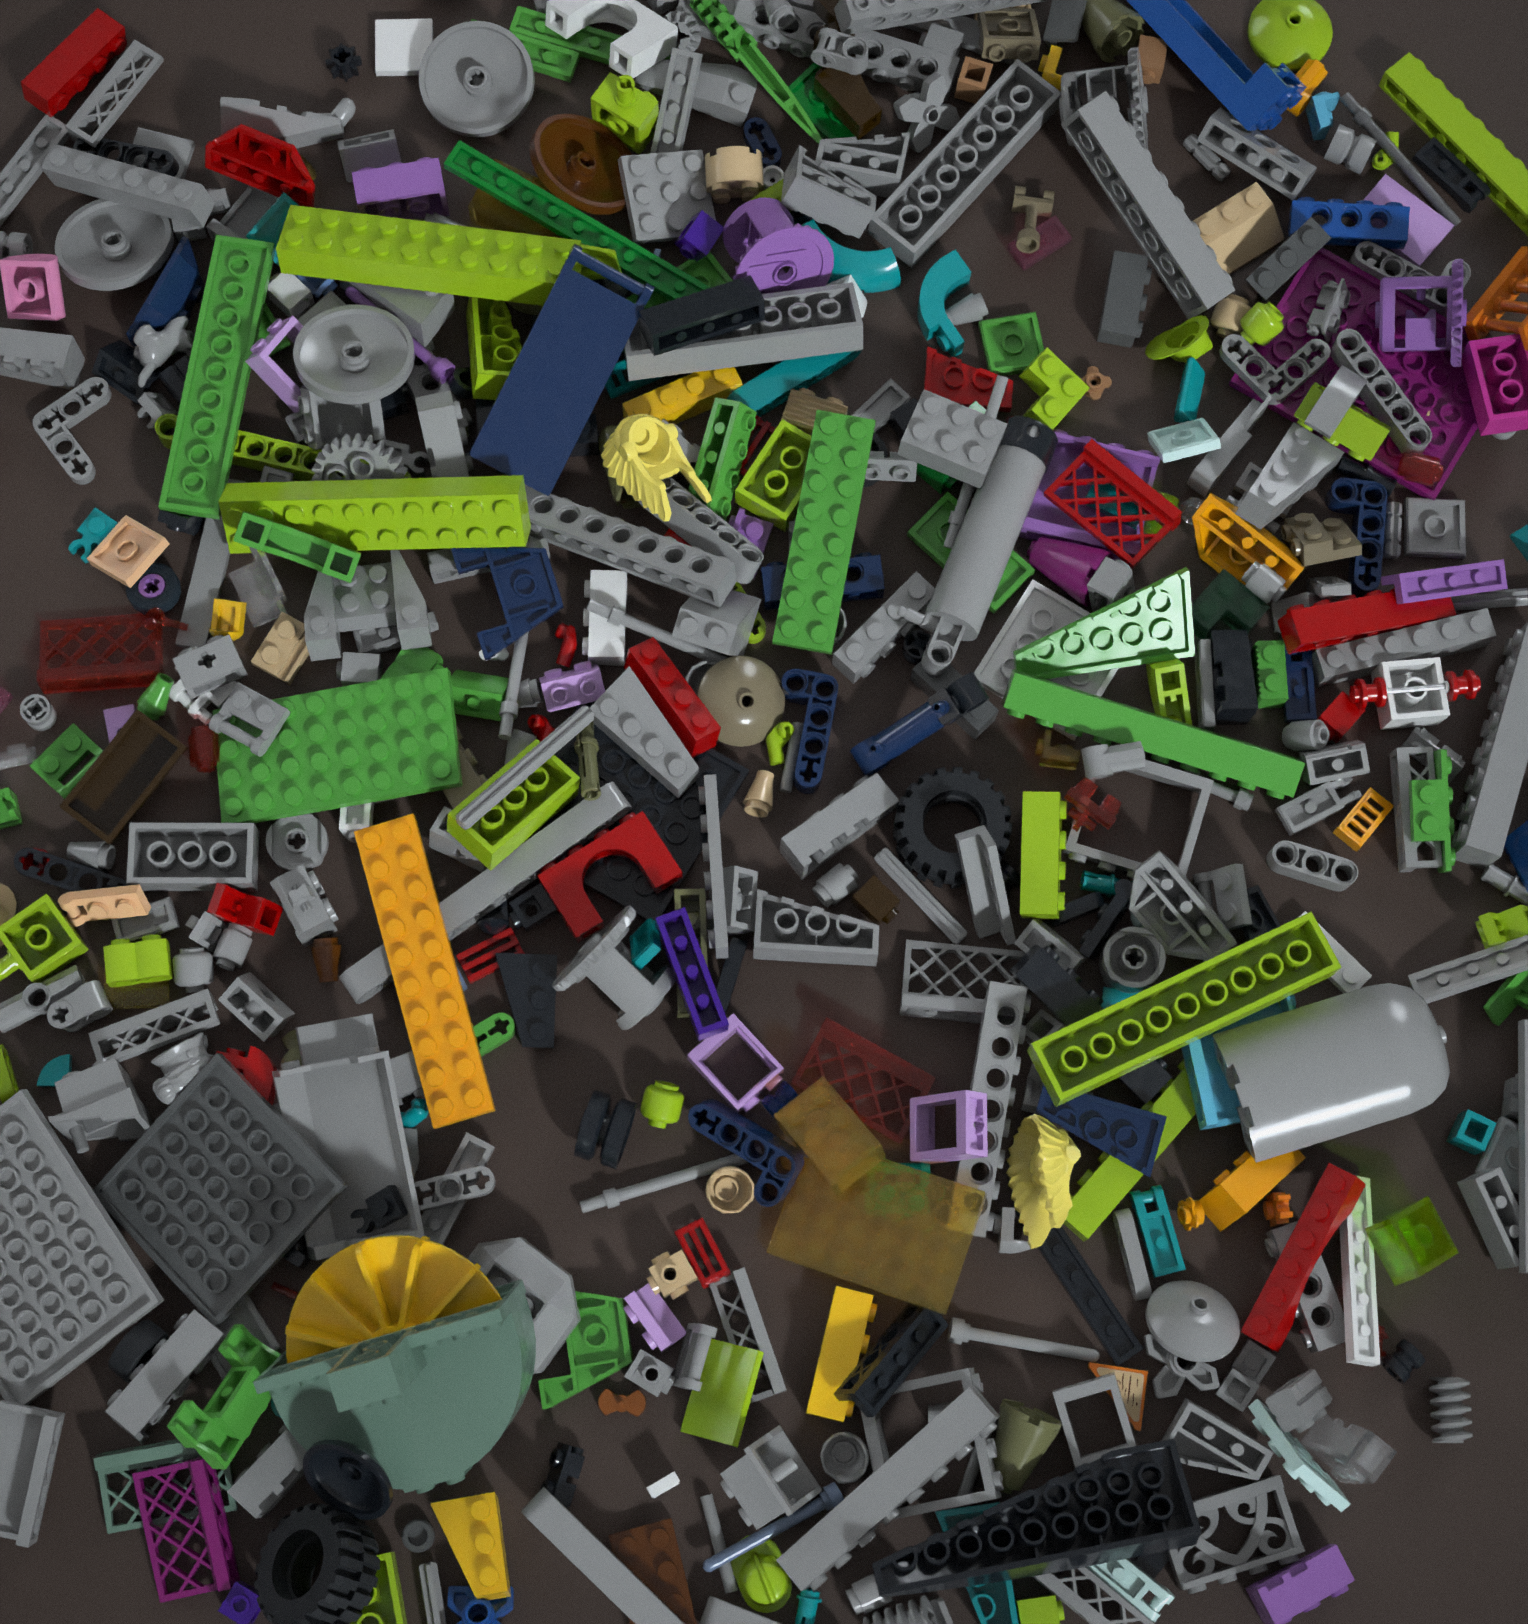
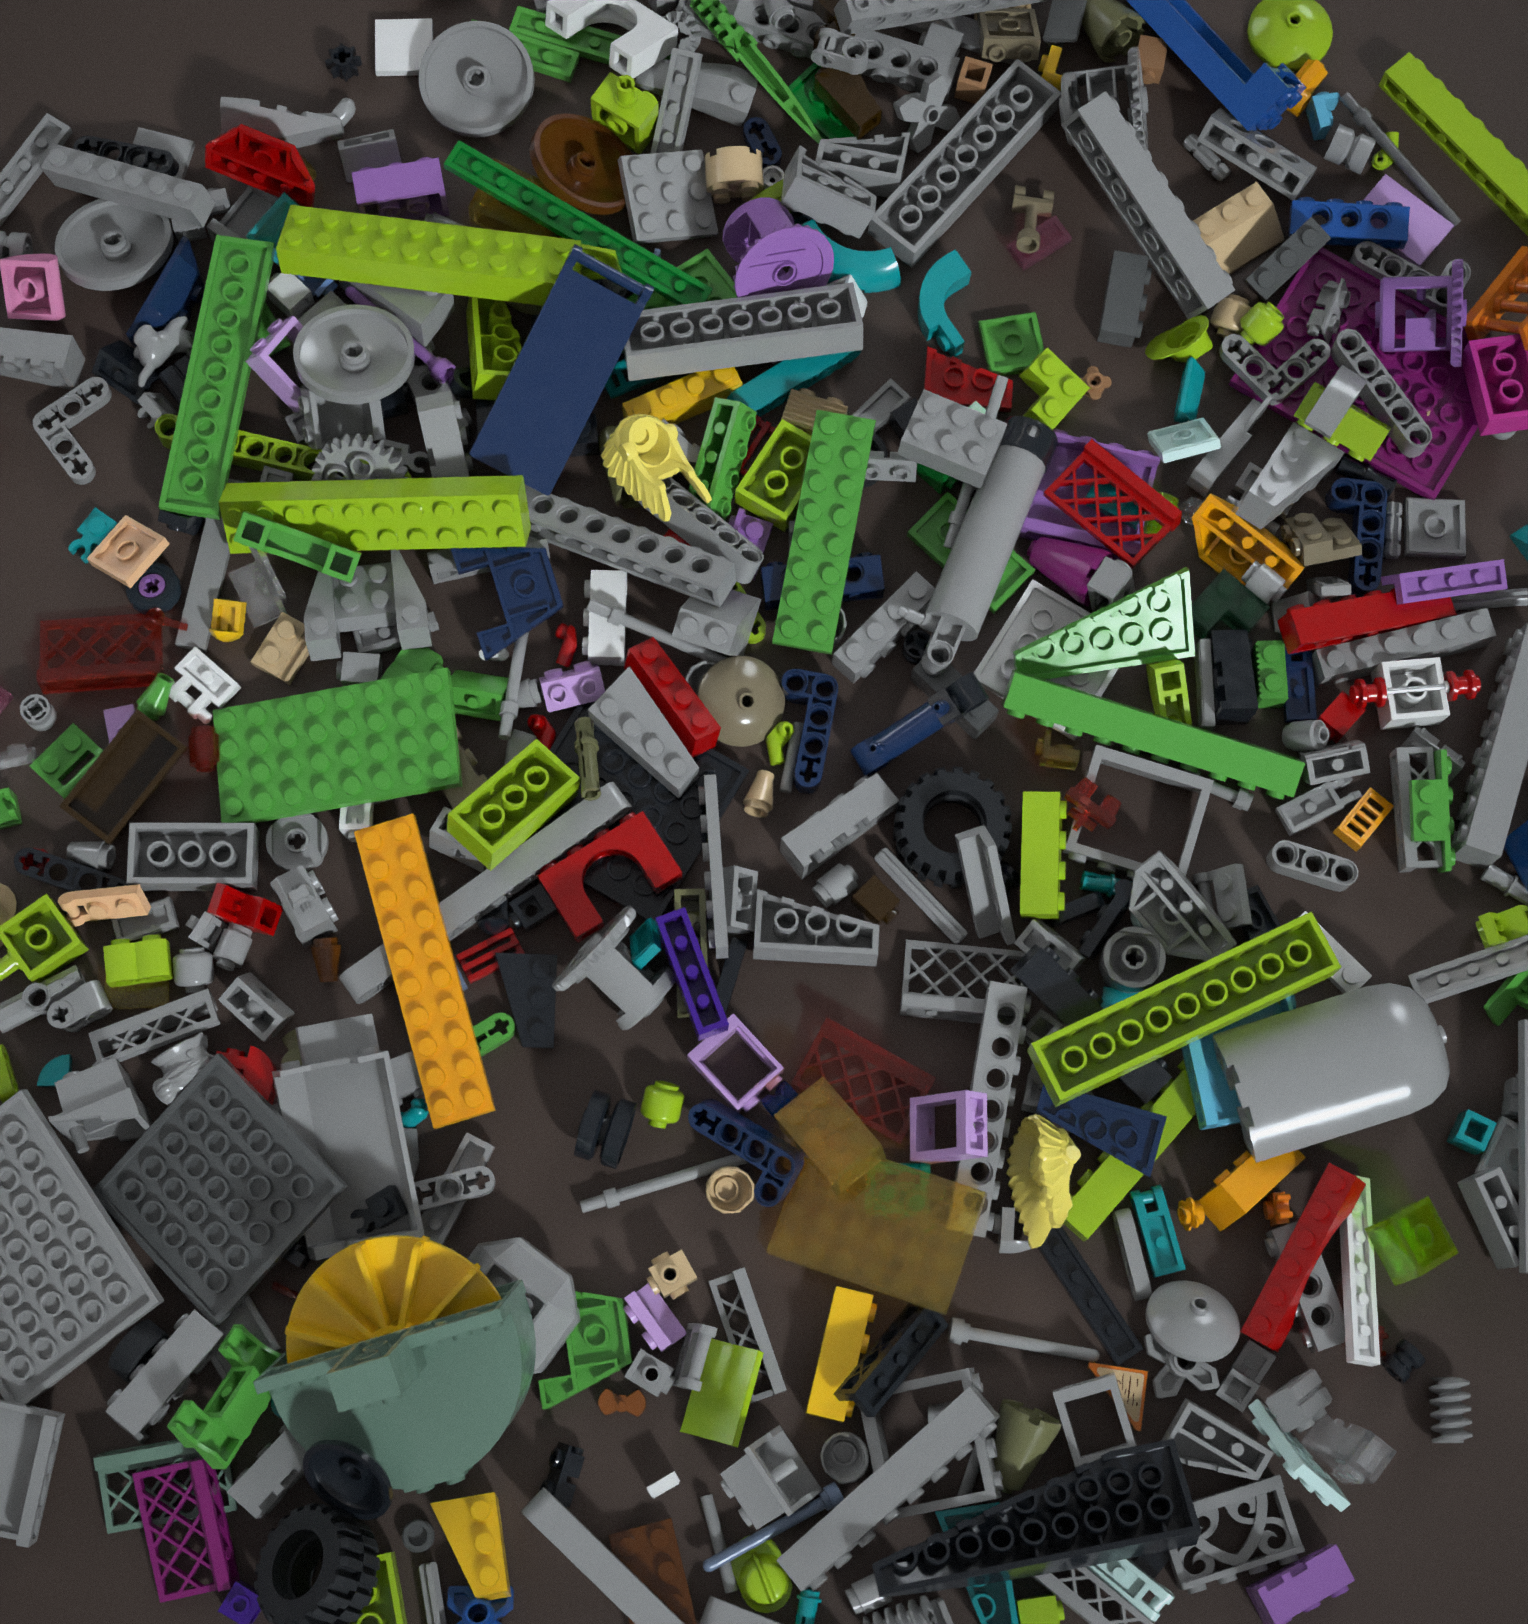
red brick [21,8,127,118] -> none
light grey fence [65,40,164,148] -> none
light grey brick [173,635,248,699] -> none
light grey plate [209,682,291,757] -> none
light grey axle [456,705,595,830] -> none
black brick [639,275,765,356] -> none
dark purple brick [674,210,724,261] -> none
red tile [674,1218,731,1289] -> none
light grey cone [945,292,989,326] -> none
light grey piece [1081,741,1146,780] -> none
clear red brick [1397,451,1444,487] -> none
black plate [1412,137,1491,213] -> none

